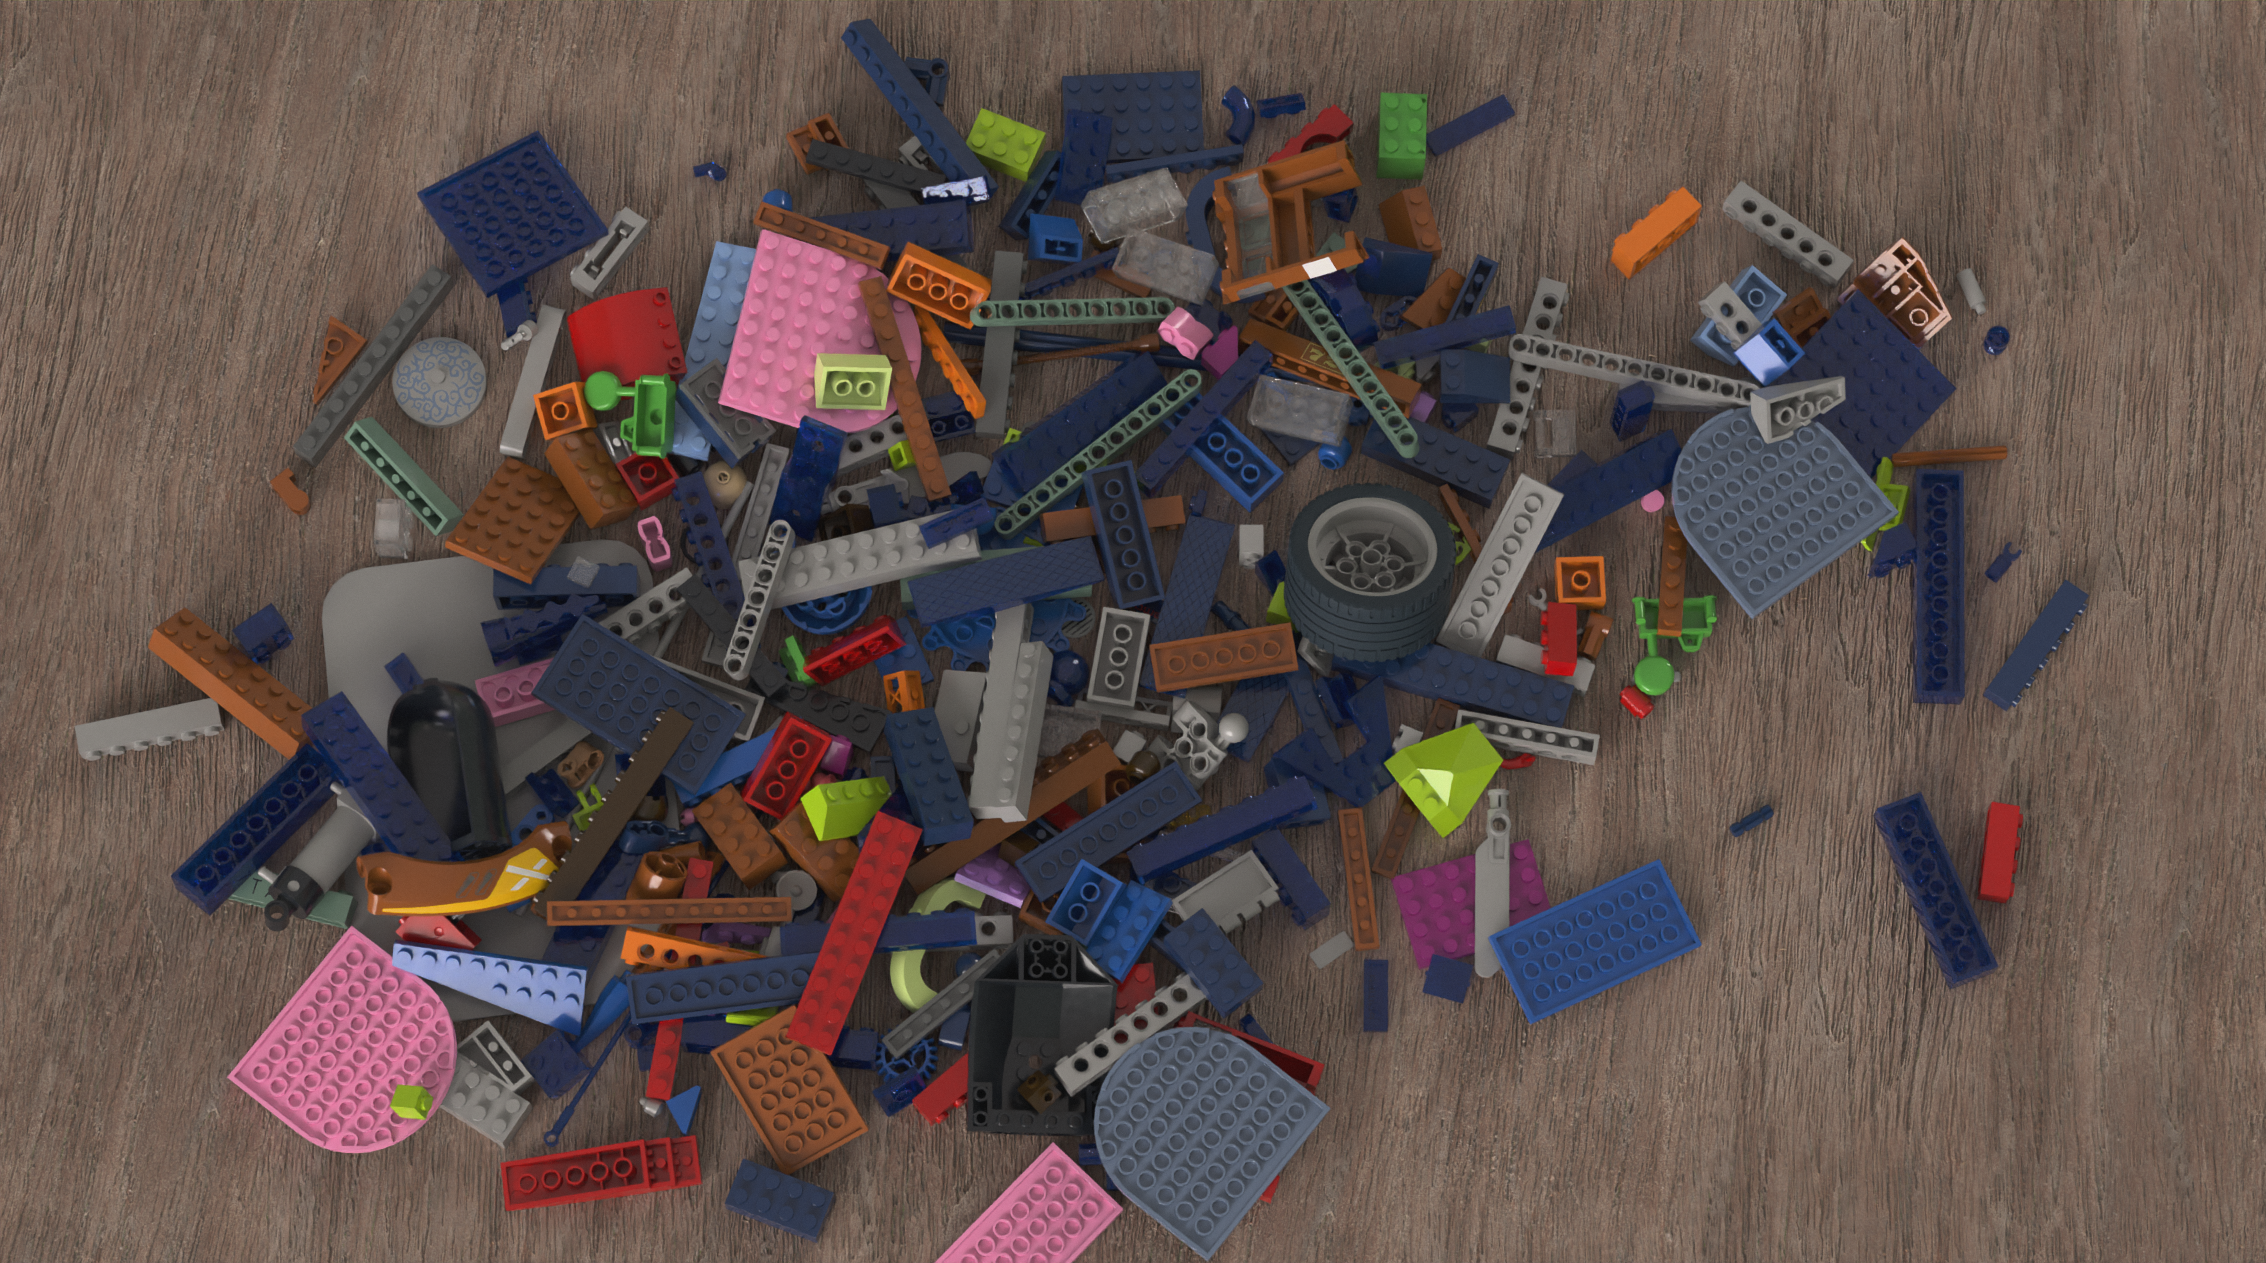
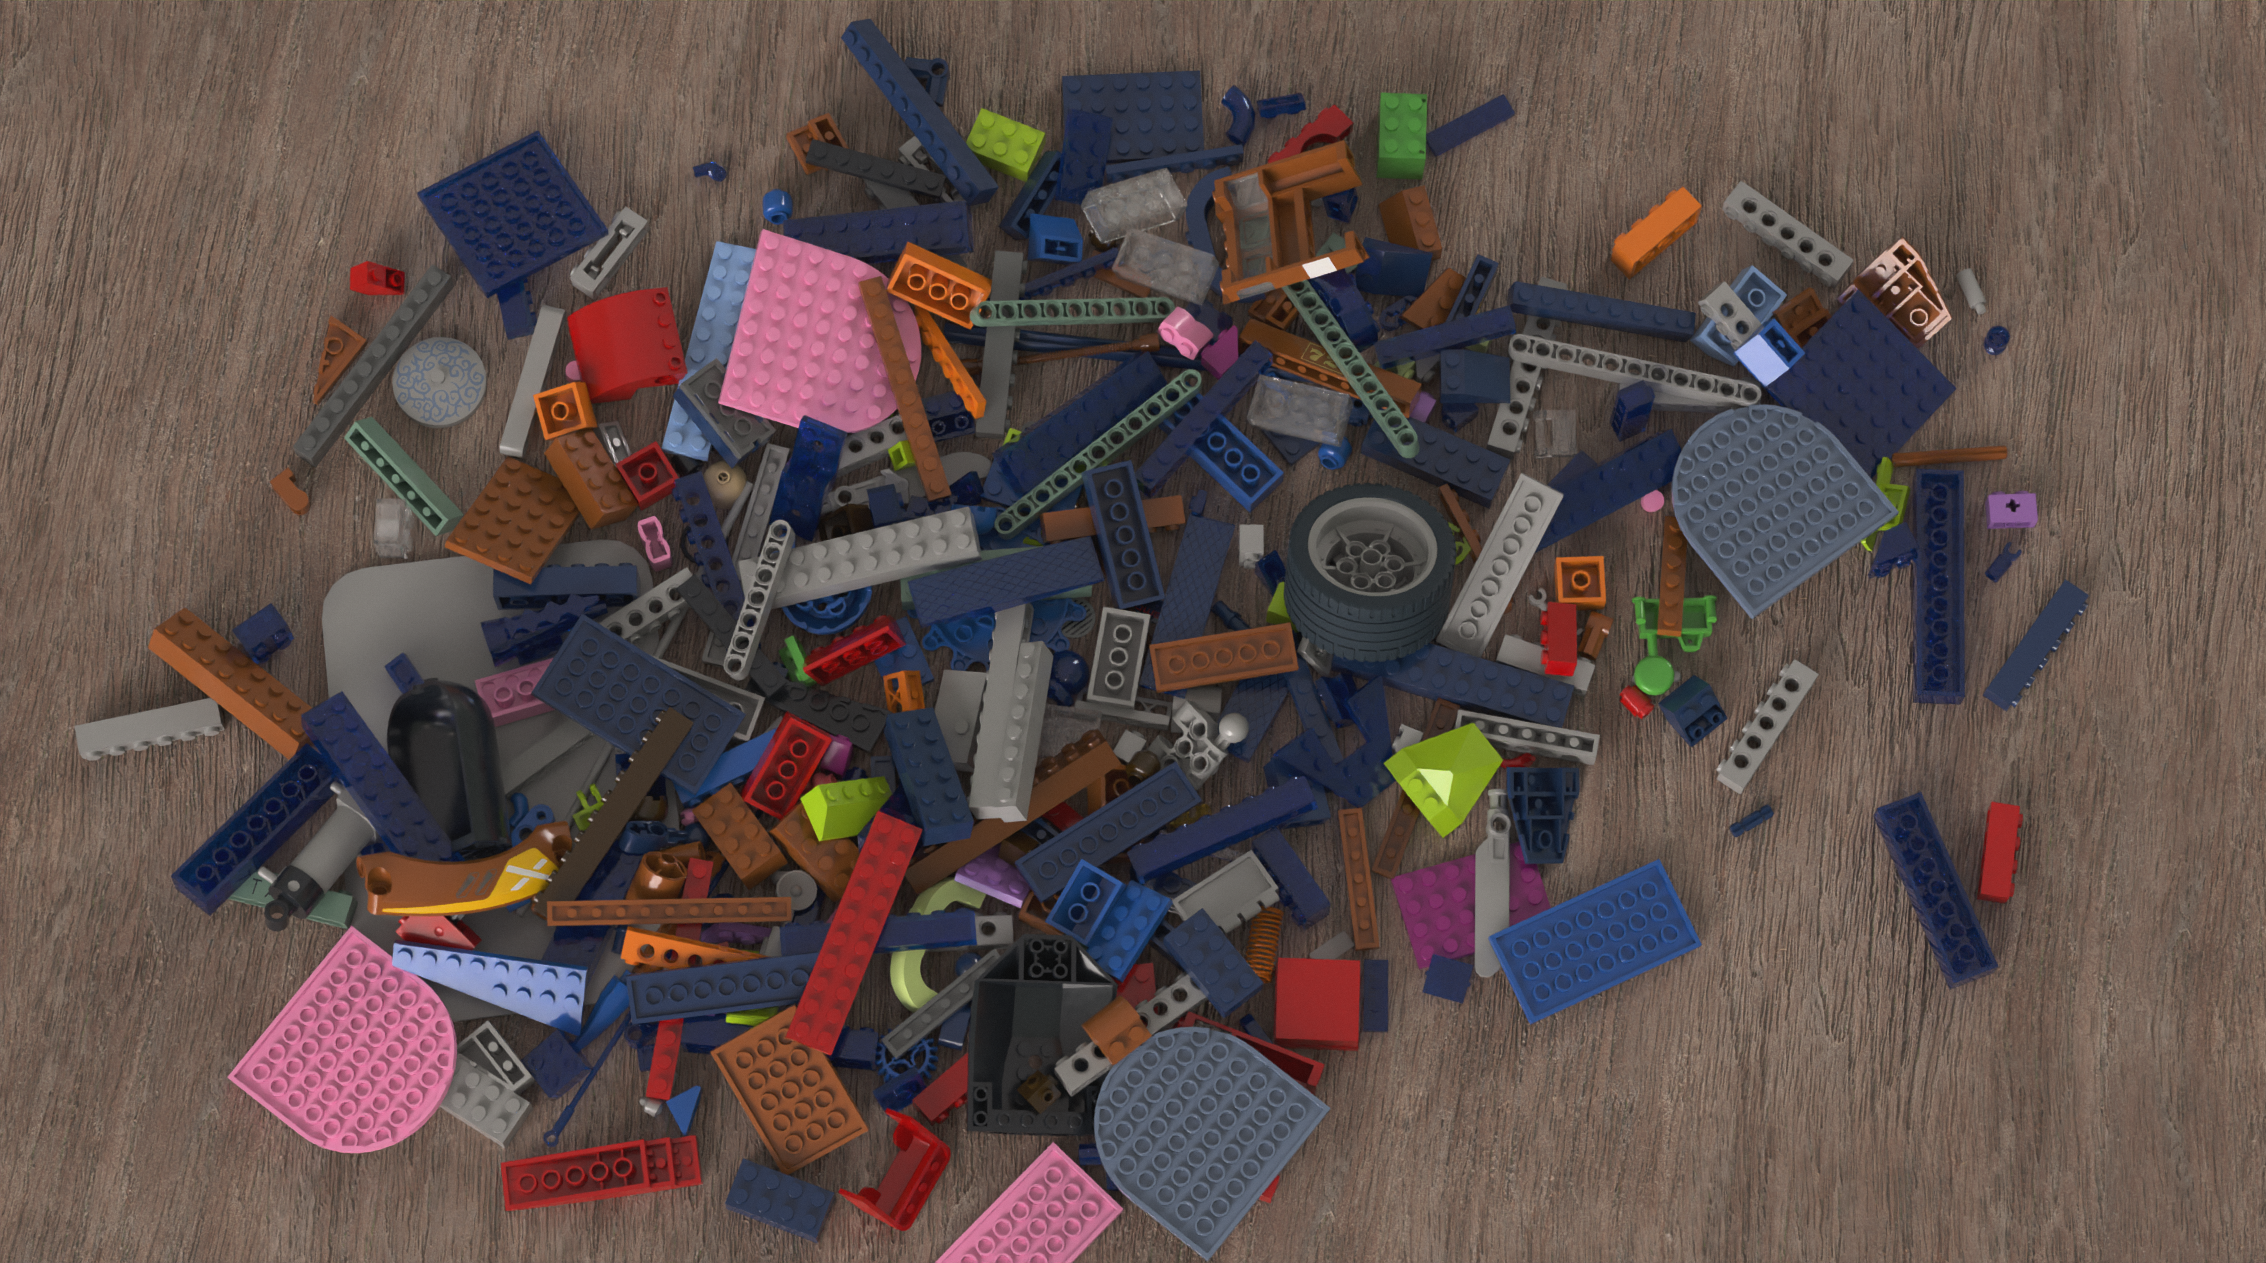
lime brick [390,1084,433,1120] -> none
light grey piece [501,320,538,351] -> none
clear blue bracket [525,769,579,819] -> none
medium nougat piece [558,741,604,789] -> none
clear tile [567,556,600,589] -> none
bright green piece [584,371,676,459] -> none
dark orange plate [753,201,891,270] -> none
yellowish green slope [814,353,892,410] -> none
clear blue tile [919,497,994,549] -> none
clear blue tile [921,175,992,211] -> none
light grey wedge [1750,376,1846,444] -> none
none -> red slope [350,261,405,295]
none -> blue arm [509,793,529,829]
none -> bright pink piece [565,361,581,383]
none -> dark blue pin [611,925,630,955]
none -> red windscreen [838,1108,951,1231]
none -> dark orange brick [1081,995,1152,1066]
none -> orange piece [1245,906,1284,983]
none -> red container [1273,957,1360,1051]
none -> dark blue brick [1506,281,1696,343]
none -> dark blue wedge [1507,767,1580,864]
none -> dark blue slope [1658,675,1728,747]
none -> light grey brick [1716,659,1819,795]
none -> medium lavender brick [1985,491,2038,529]

